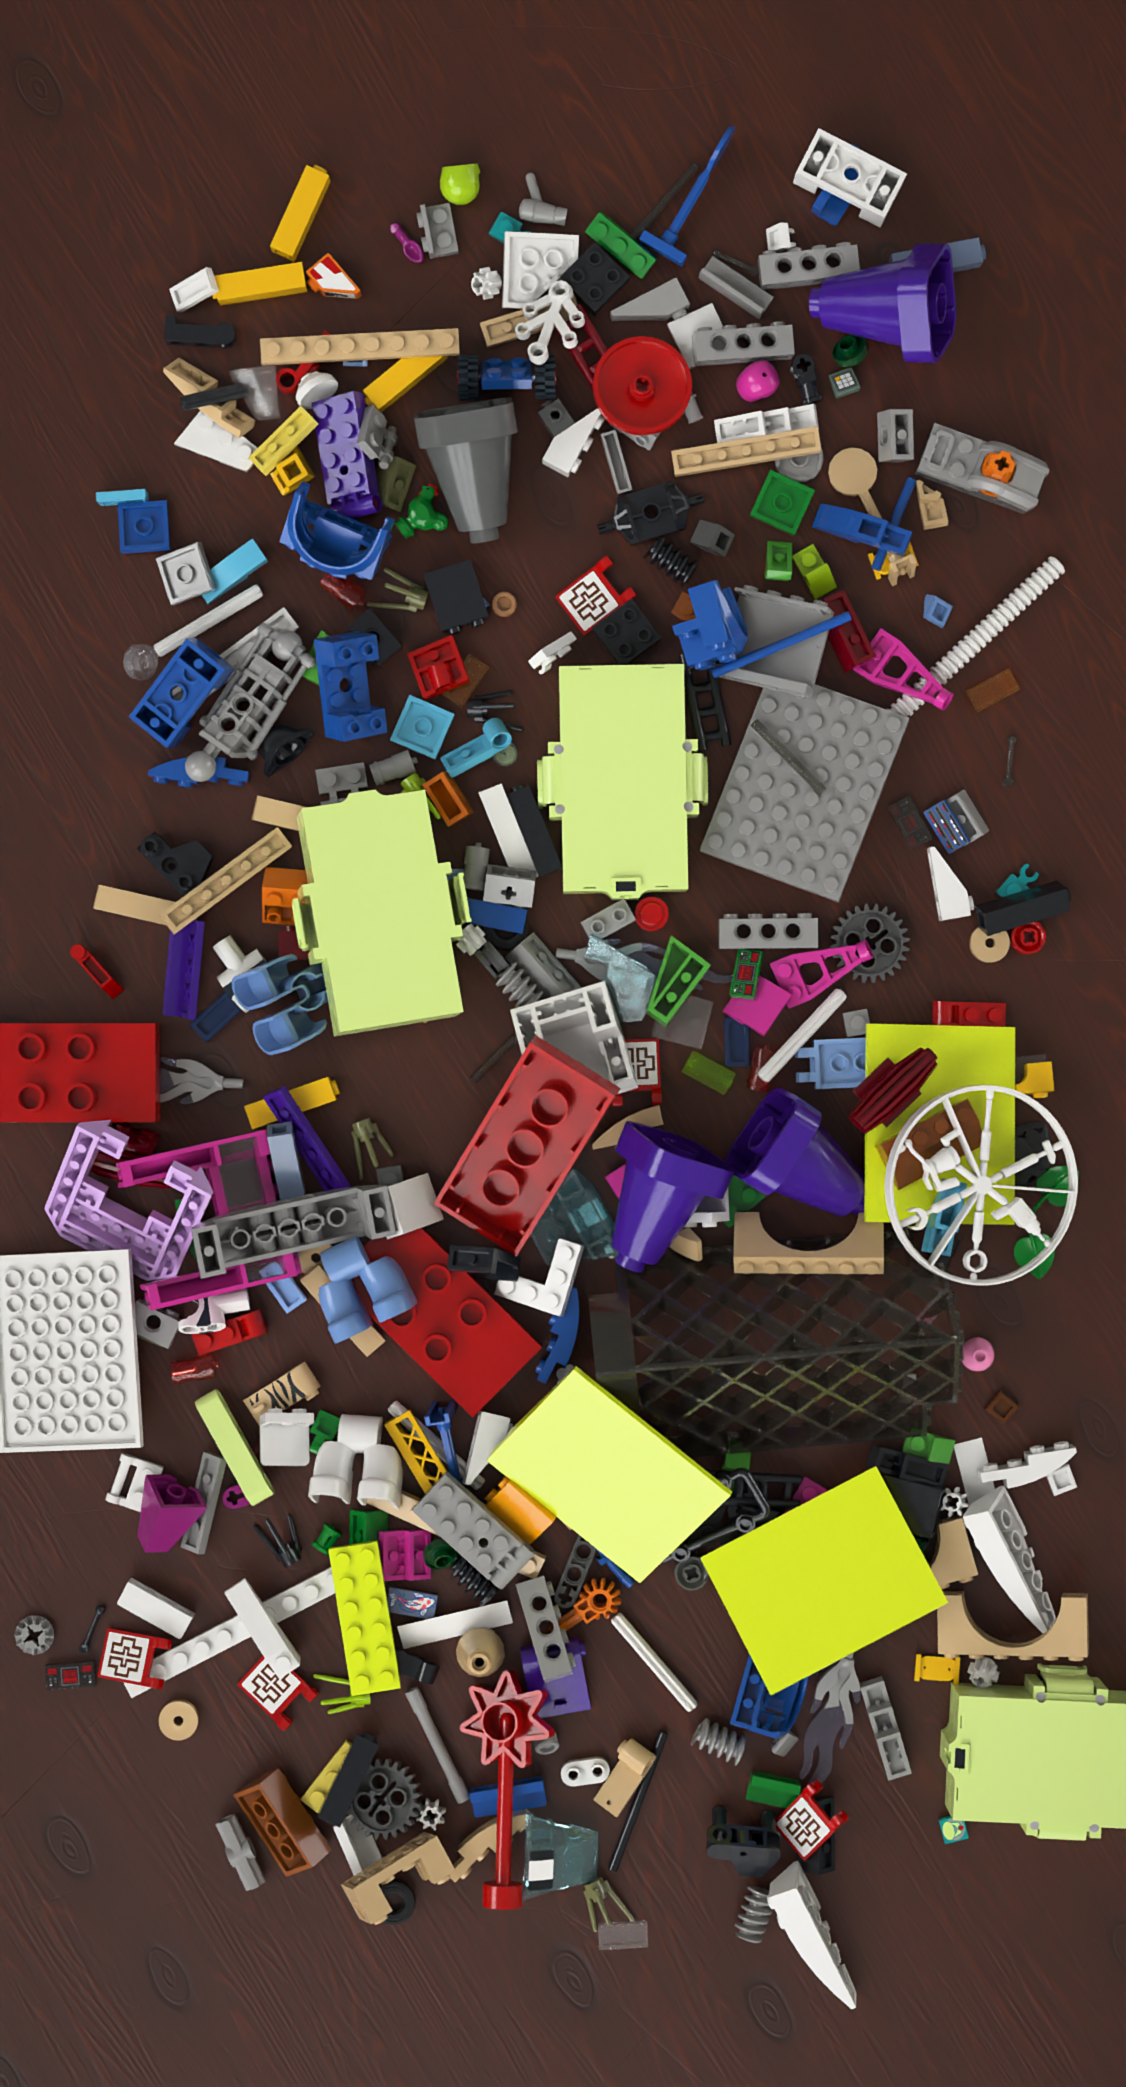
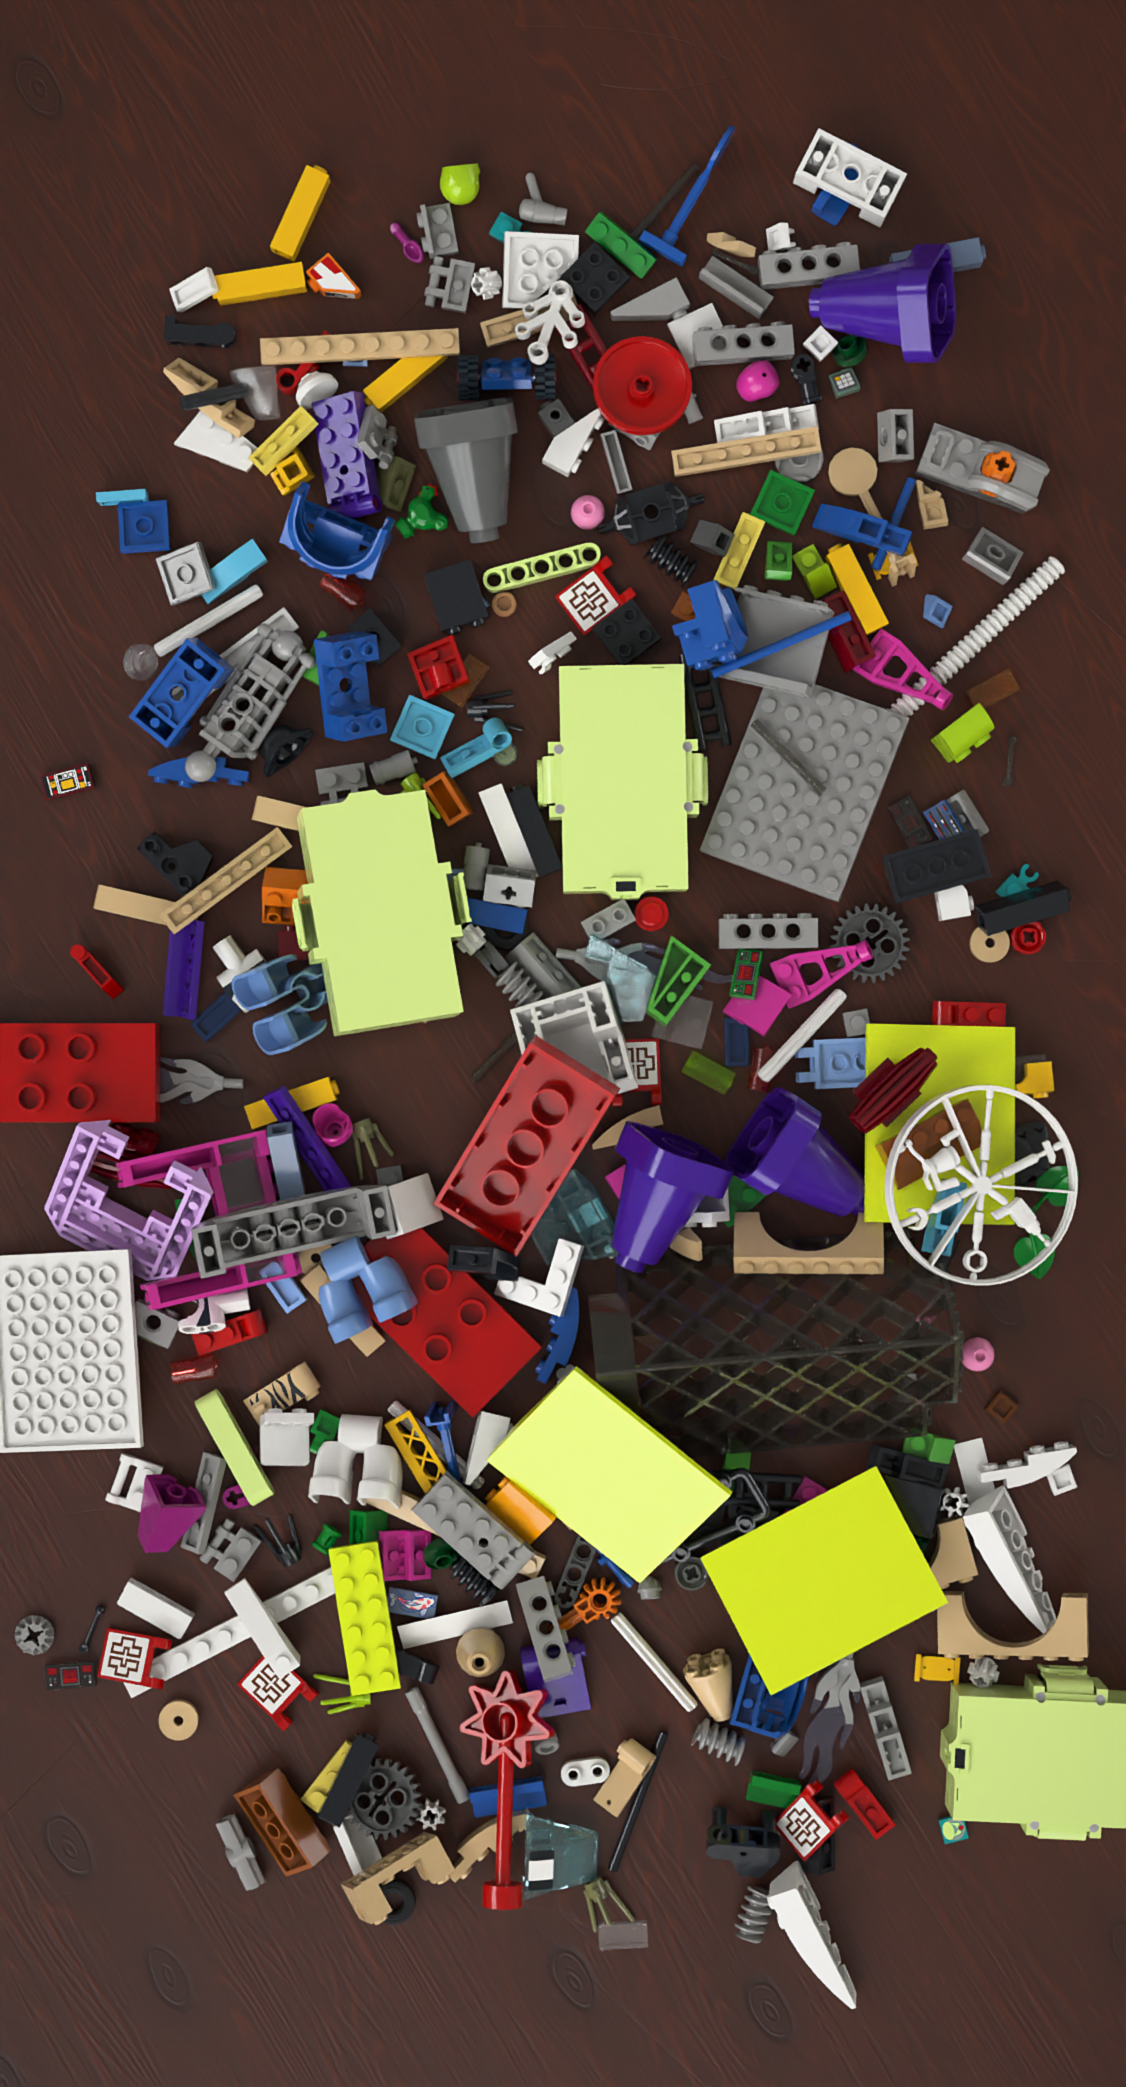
olive plant [367,568,429,613] -> none
none -> tile [40,763,95,800]
none -> light grey plate [199,1518,262,1582]
none -> dark pink helmet [312,1103,353,1148]
none -> light grey plate [424,256,475,314]
none -> yellowish green beam [483,543,601,593]
none -> bright pink brick [571,495,605,530]
none -> light grey plate [637,1576,662,1600]
none -> tan cone [683,1648,733,1722]
none -> tan slope [707,232,756,257]
none -> light yellow plate [713,512,765,590]
none -> white tile [803,326,838,362]
none -> yellow brick [825,543,889,636]
none -> red plate [833,1768,896,1840]
none -> black plate [882,829,991,904]
none -> lime brick [931,703,995,763]
none -> light grey slope [962,527,1024,585]

